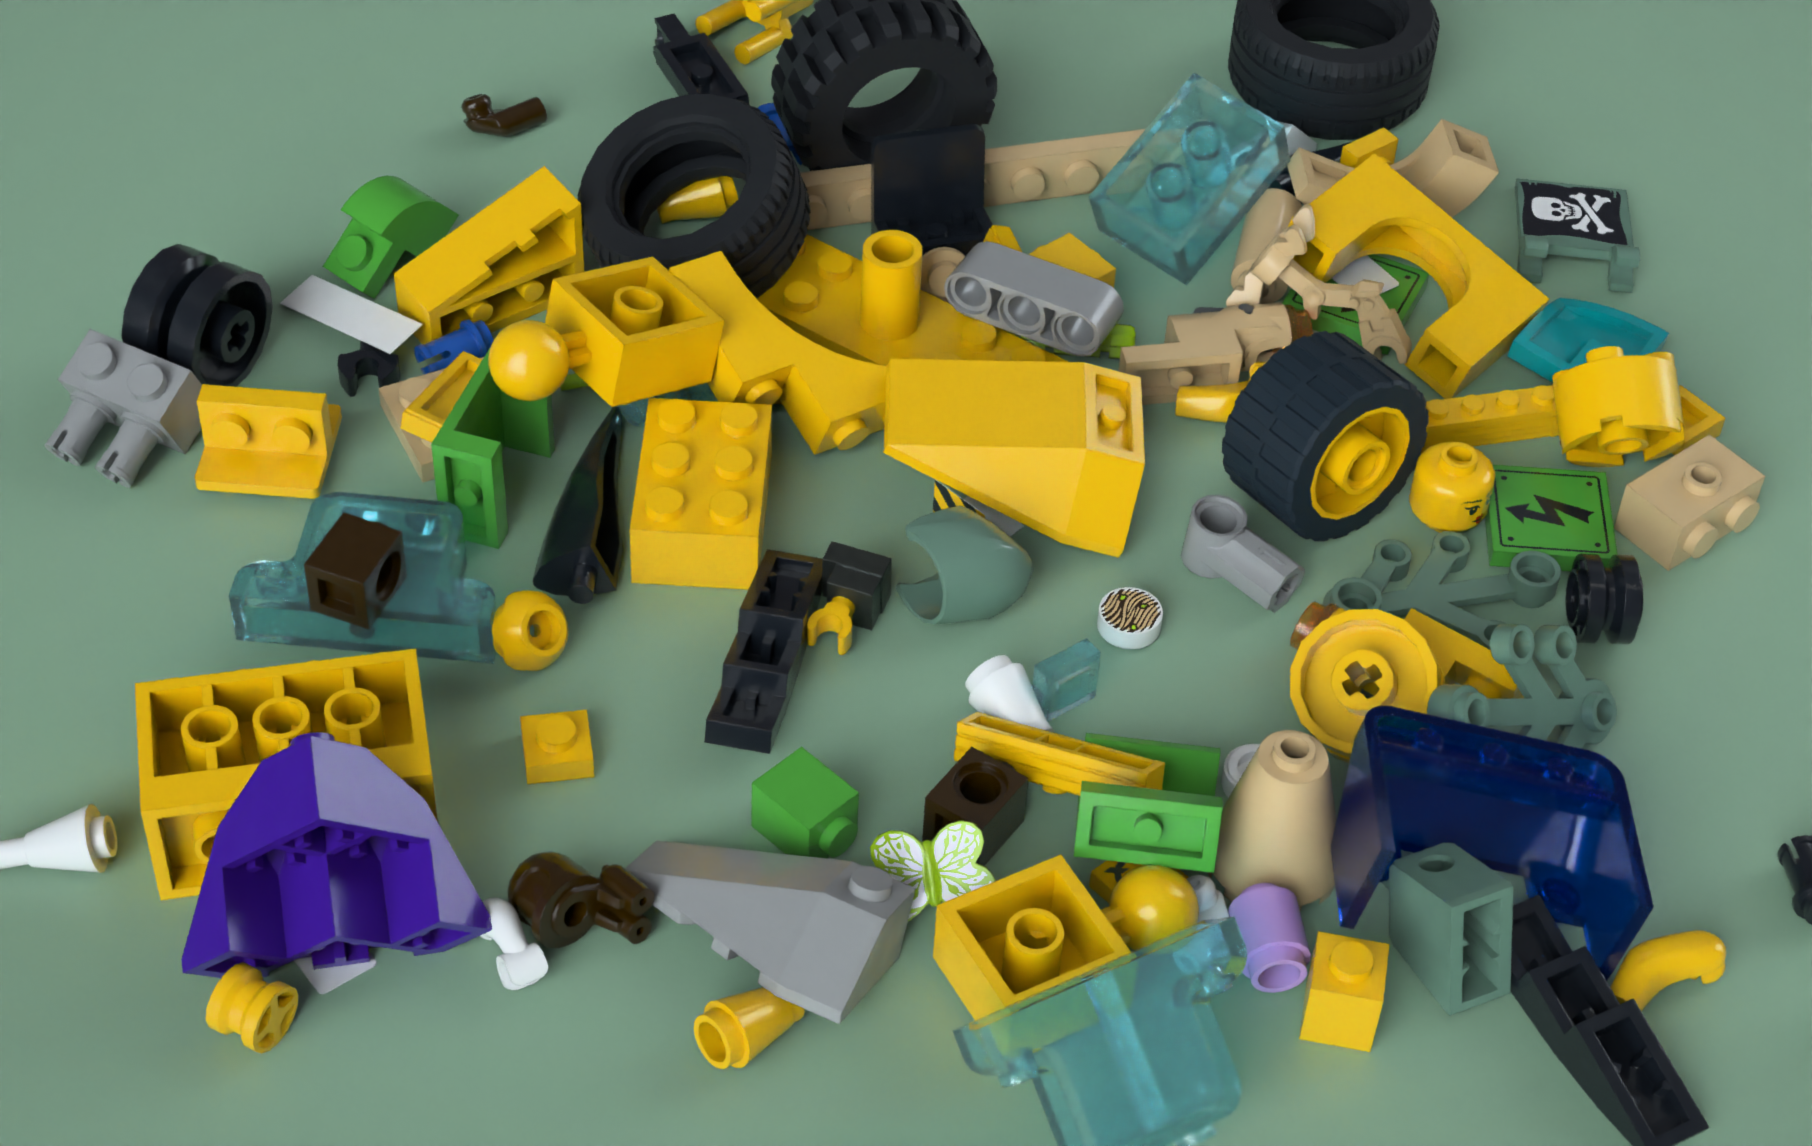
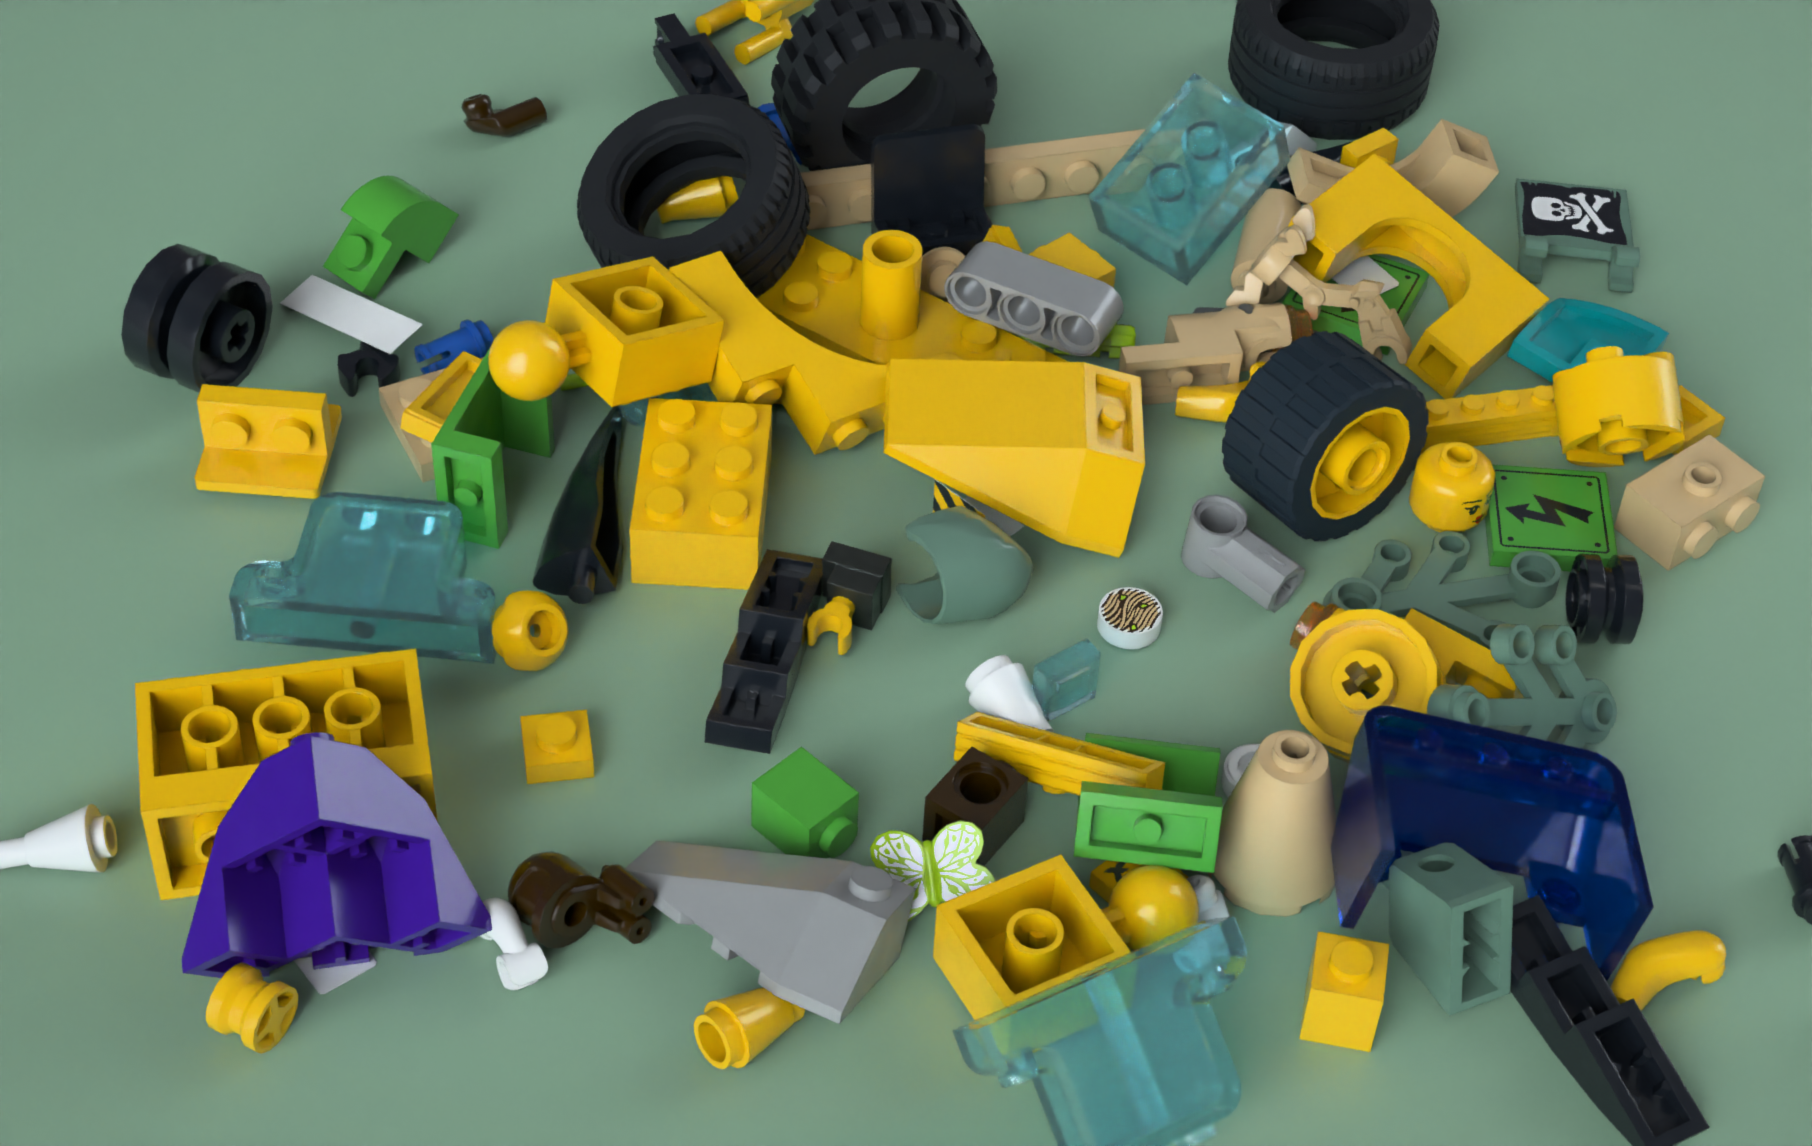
light grey brick [44,329,202,488] -> none
dark brown brick [304,512,407,630] -> none
yellow wedge [394,166,584,357] -> none
lavender brick [1228,883,1311,993] -> none

